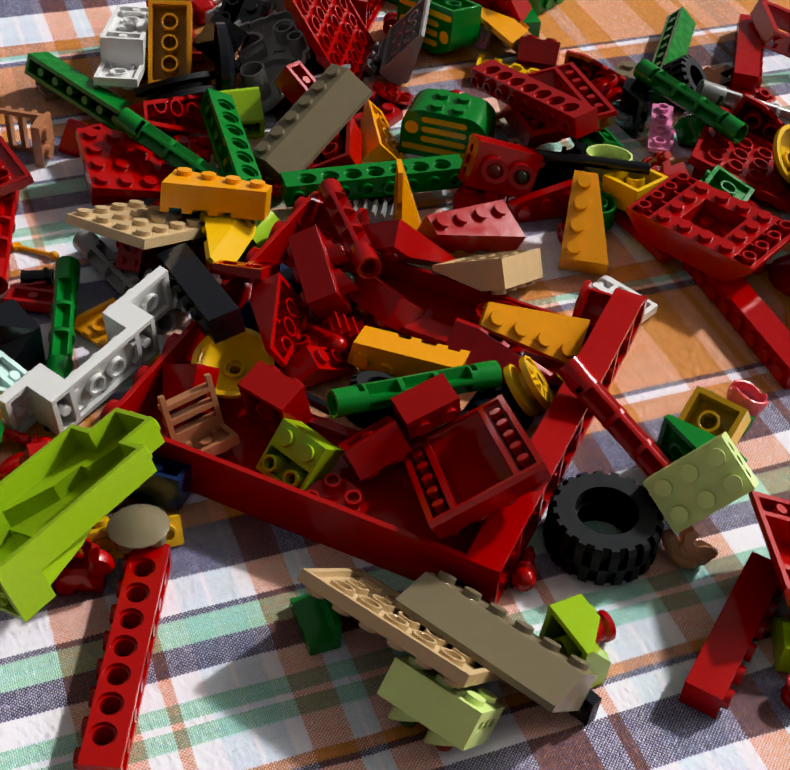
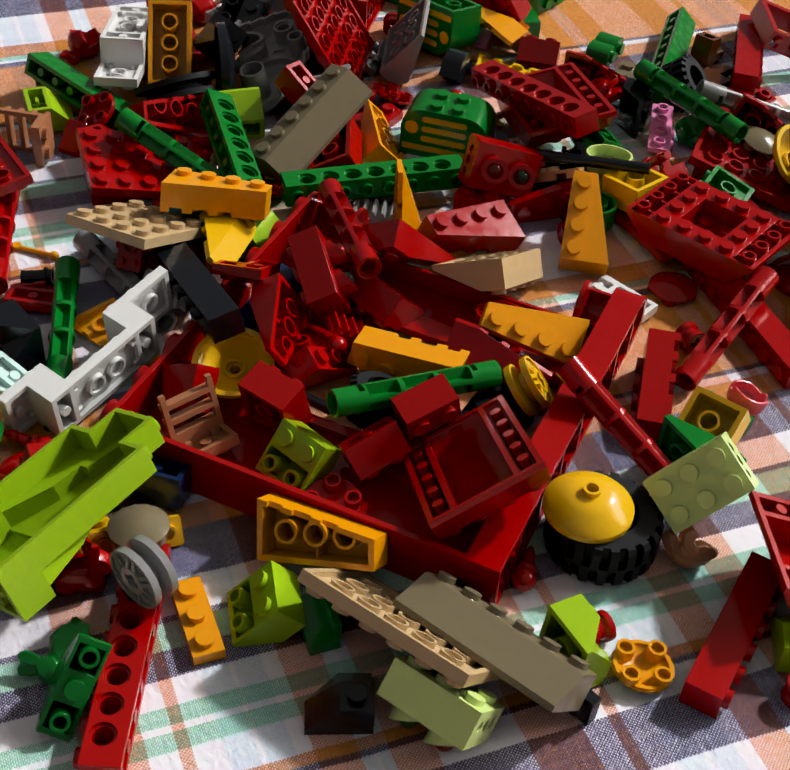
none -> green animal [17,617,93,685]
none -> lime slope [22,86,74,132]
none -> green slope [35,632,112,742]
none -> red hair [59,28,101,65]
none -> red dish [77,91,115,126]
none -> light grey wheel [109,534,179,609]
none -> light orange plate [171,576,226,666]
none -> lime slope [227,560,306,647]
none -> light orange wedge [257,492,388,572]
none -> black slope [304,673,375,735]
none -> black brick [438,48,474,84]
none -> tan wing [535,166,584,183]
none -> yellow dish [542,471,635,544]
none -> green brick [586,31,625,67]
none -> light orange dish [611,639,675,693]
none -> red wedge [630,328,682,443]
none -> red dish [648,272,698,307]
none -> red piece [675,266,779,391]
none -> red wheel [675,322,704,354]
none -> reddish brown brick [691,32,725,68]
none -> dark tan dish [743,126,775,160]

